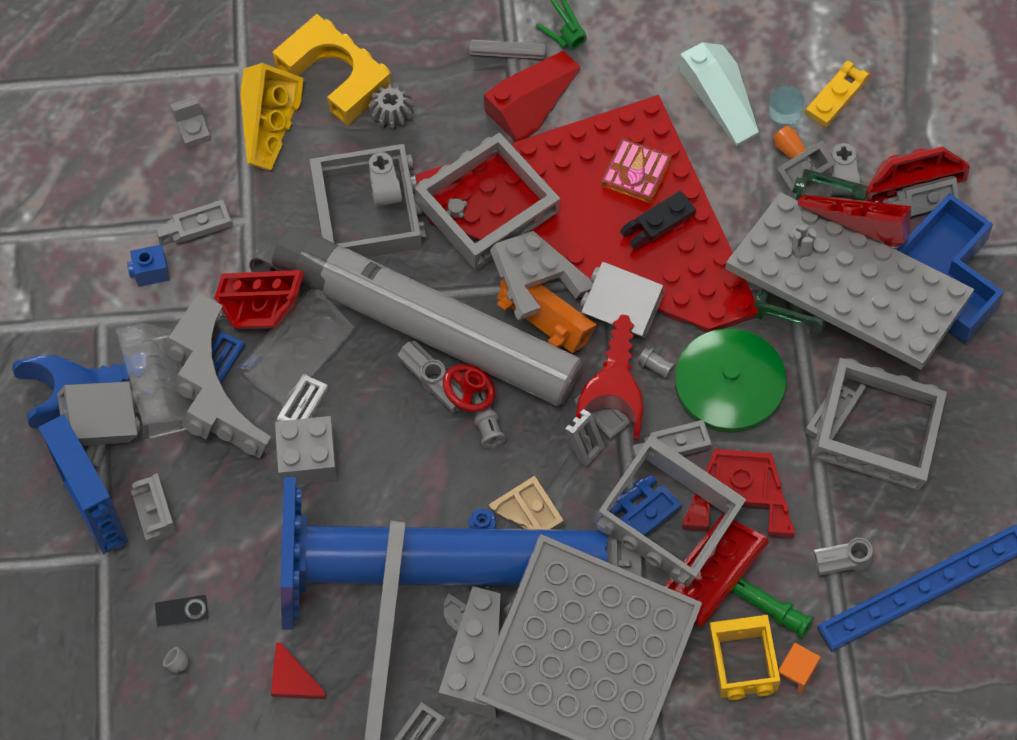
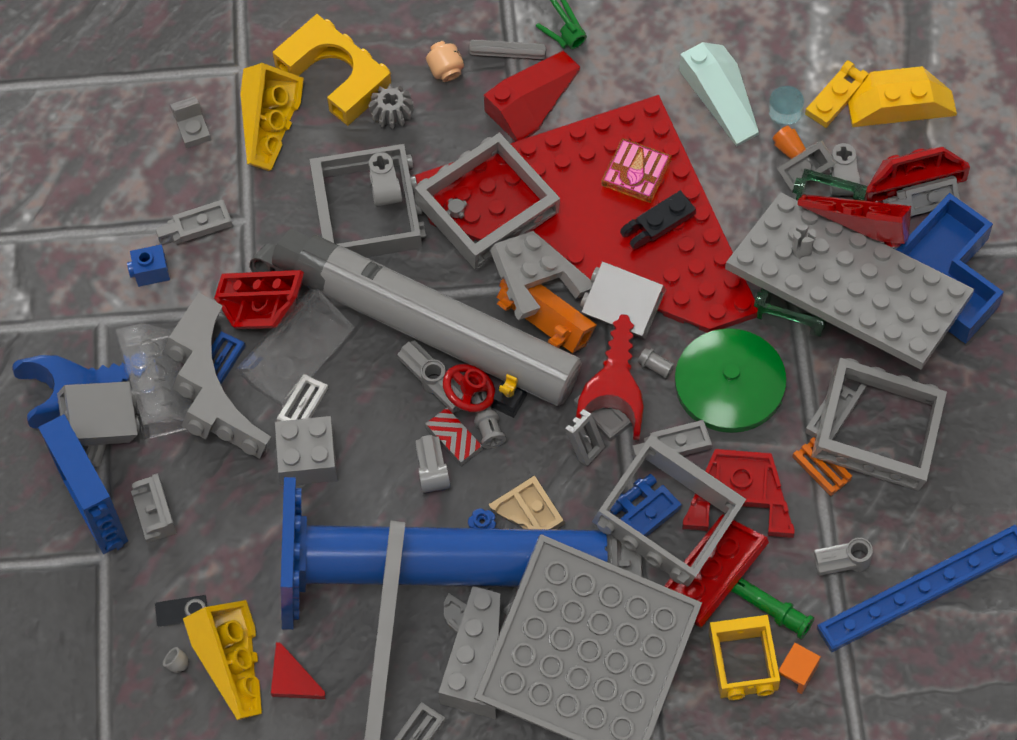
none -> yellow wedge [183,600,262,720]
none -> light grey piece [416,435,450,493]
none -> tile [425,408,483,466]
none -> light nougat head [426,41,464,82]
none -> black piece [492,374,527,418]
none -> orange tile [793,437,852,496]
none -> yellow wedge [848,66,957,127]

